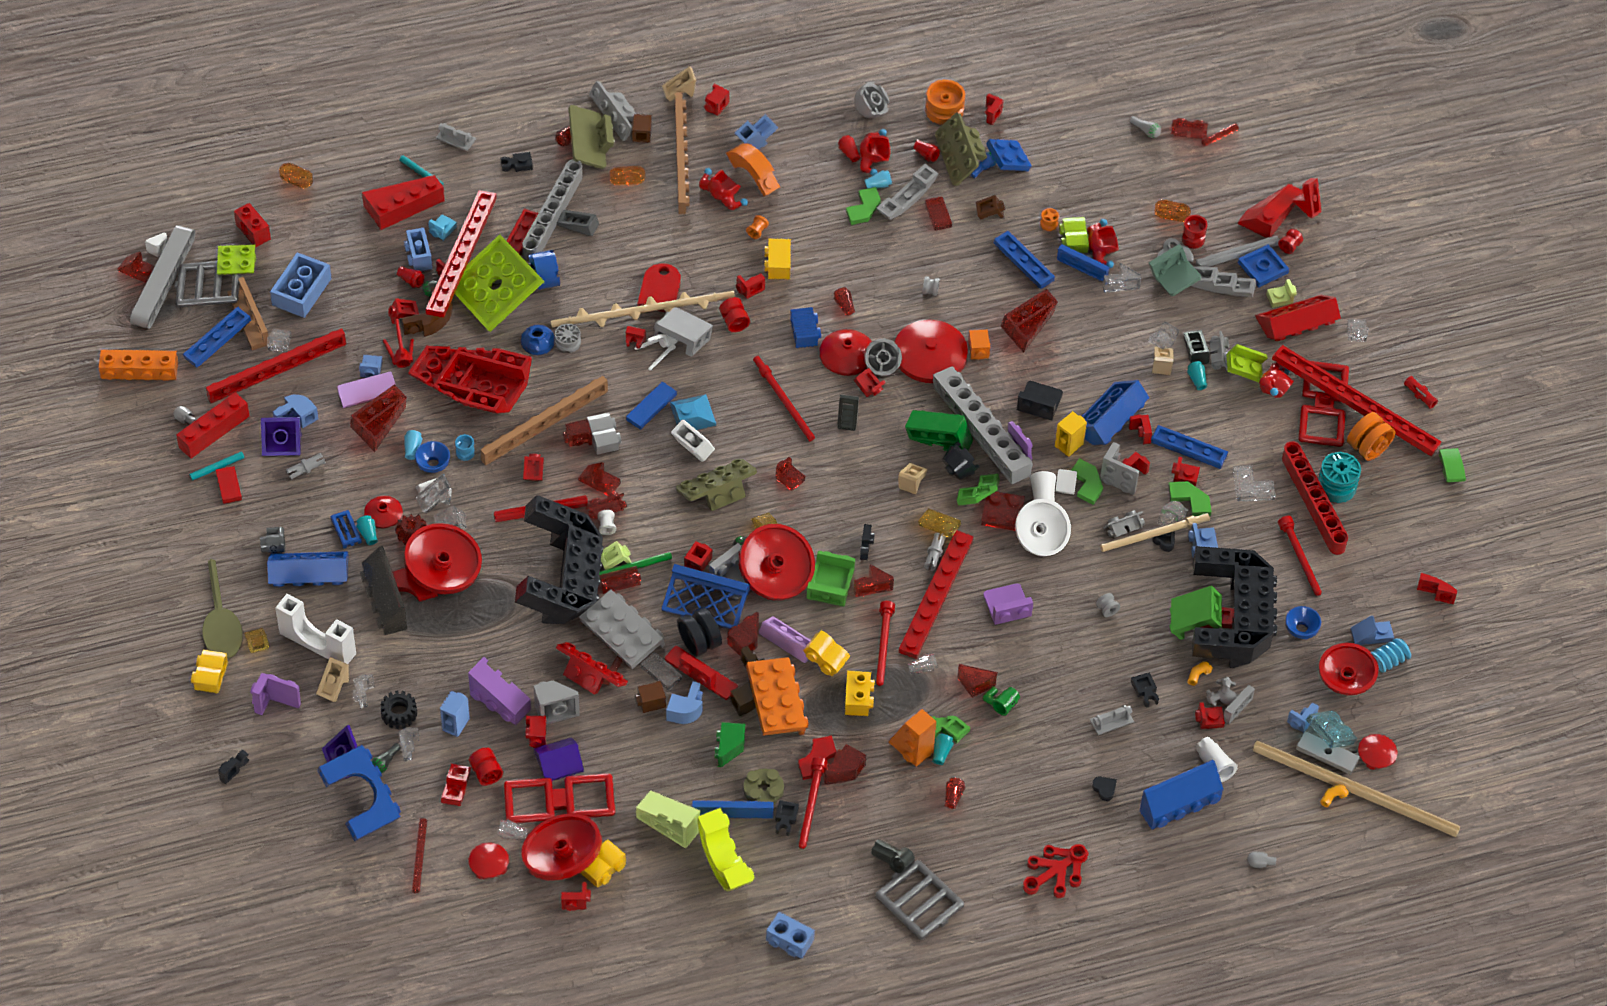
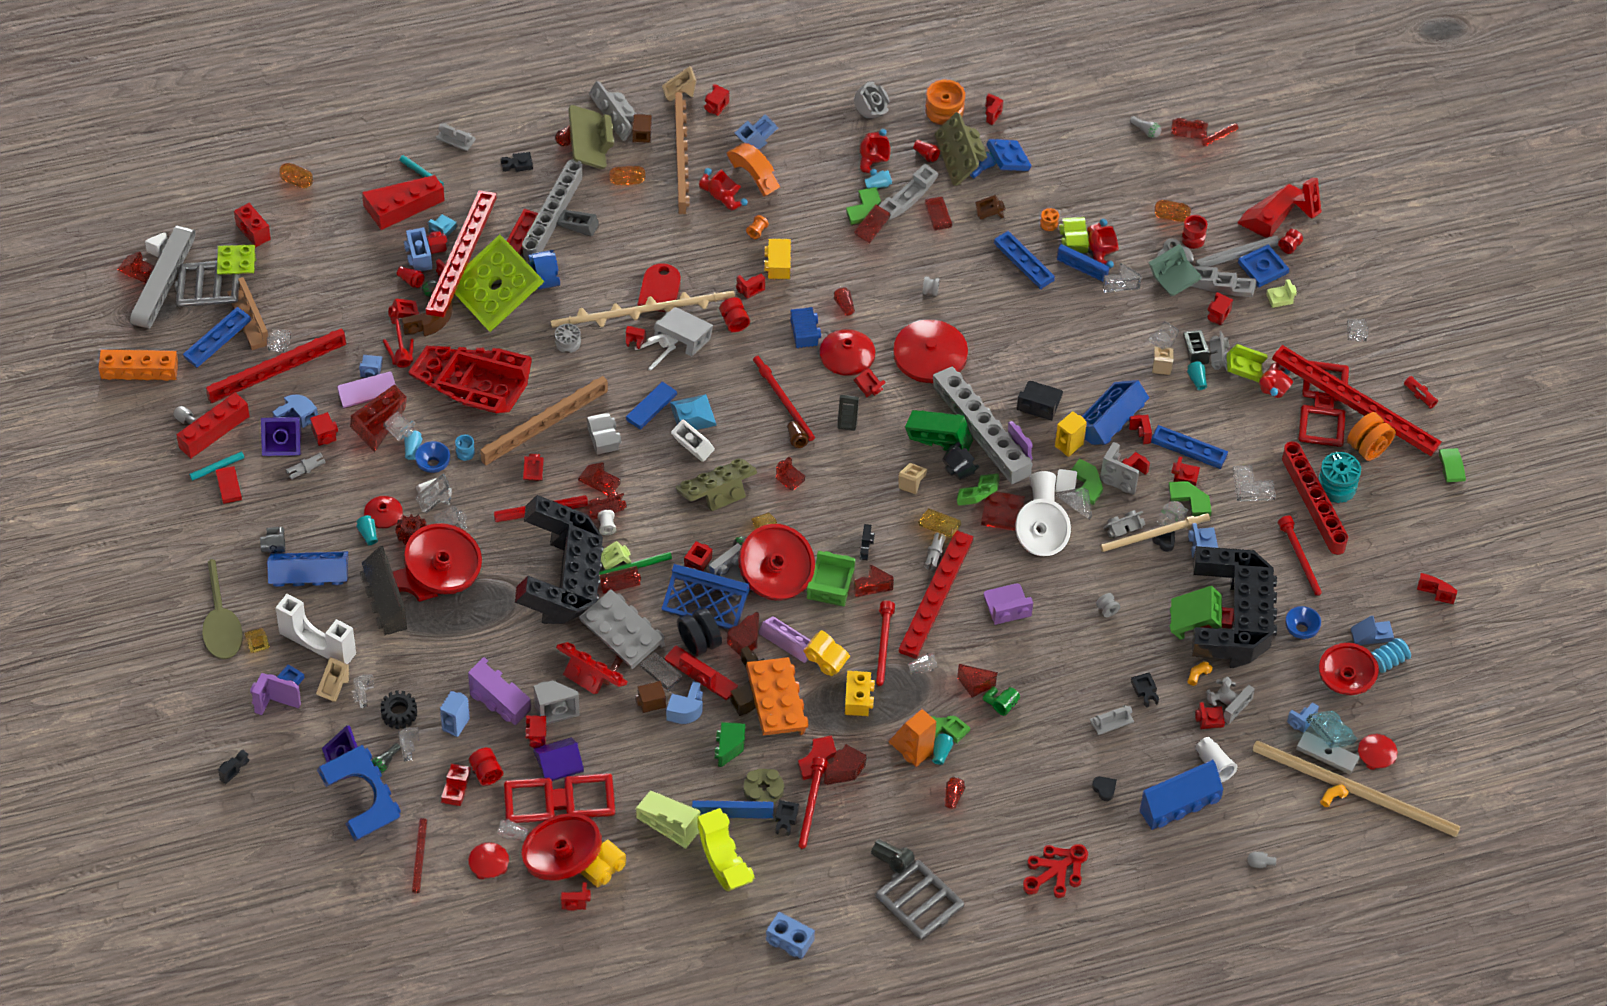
yellow brick [191,650,228,693] -> none
medium blue brick [270,252,332,318] -> none
blue tile [330,510,362,549] -> none
blue piece [521,325,555,355] -> none
clear red brick [563,419,592,447] -> none
red cone [838,135,861,163] -> none
light grey cylinder [864,338,902,376] -> none
orange brick [968,329,990,360] -> none
clear red wedge [1000,289,1058,353] -> none
red slope [1255,294,1341,341] -> none
none -> blue tile [277,664,305,685]
none -> red brick [310,412,338,446]
none -> clear bracket [383,411,416,441]
none -> red bracket [426,231,447,254]
none -> reddish brown cone [787,421,808,448]
none -> clear red plate [854,204,891,244]
none -> clear slope [1056,487,1092,520]
none -> red brick [1207,292,1233,325]

